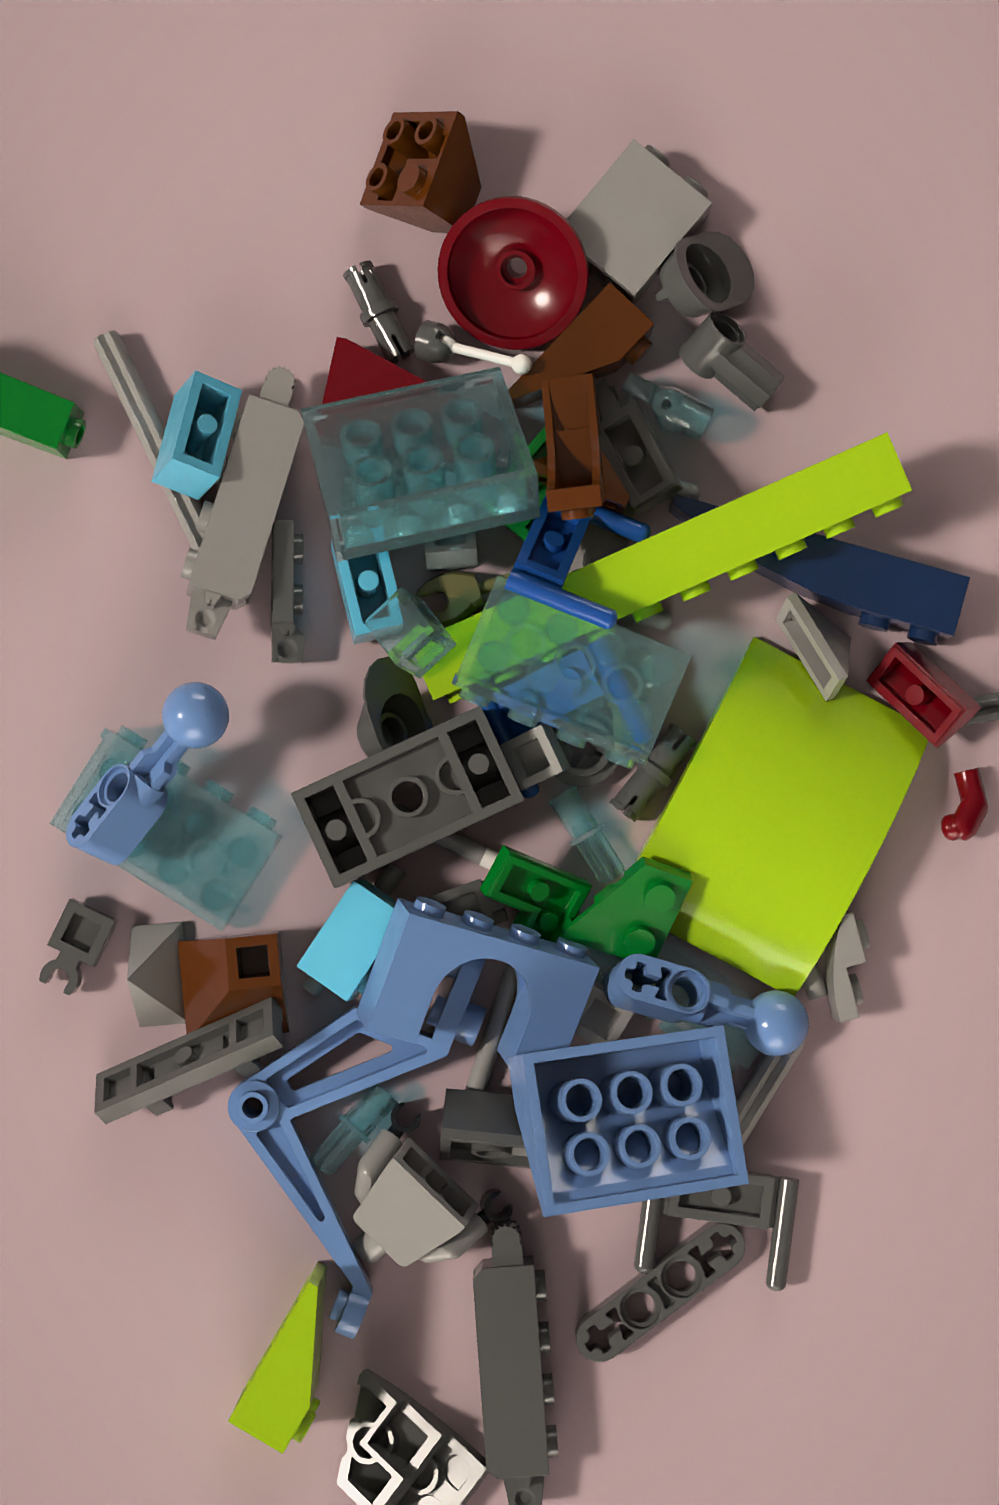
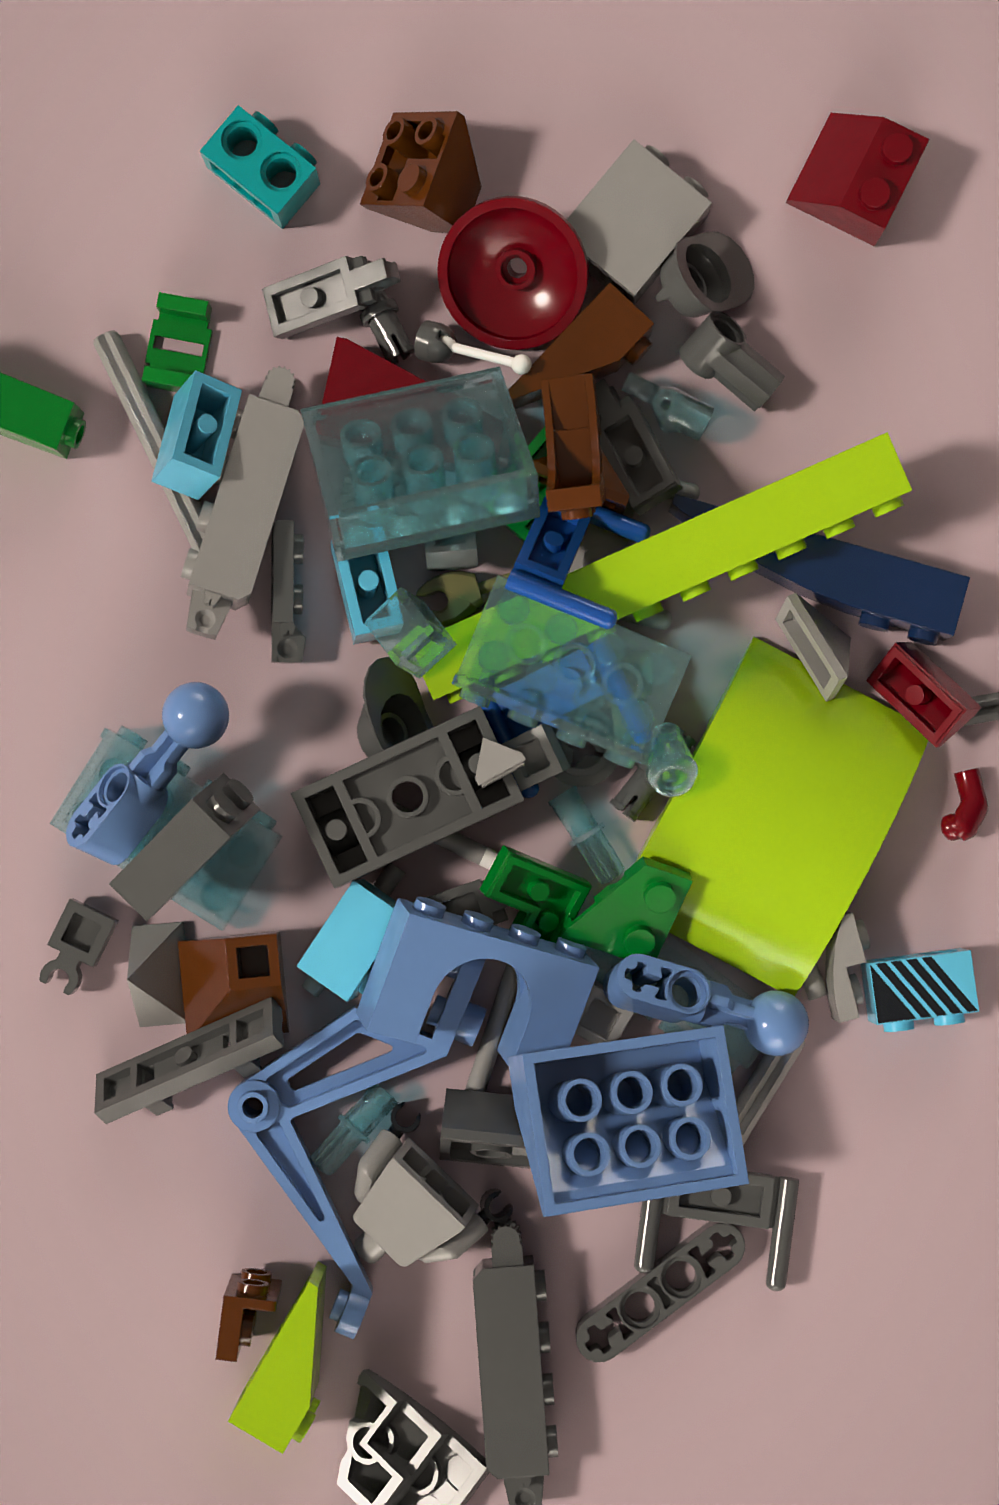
none -> dark grey brick [109,773,261,921]
none -> green piece [142,292,213,392]
none -> teal brick [200,105,320,229]
none -> reddish brown bracket [215,1268,282,1362]
none -> hinge [262,256,401,339]
none -> light grey slope [475,738,526,788]
none -> clear light blue cone [646,722,698,797]
none -> dark red slope [786,112,930,246]
none -> brick [860,948,979,1032]

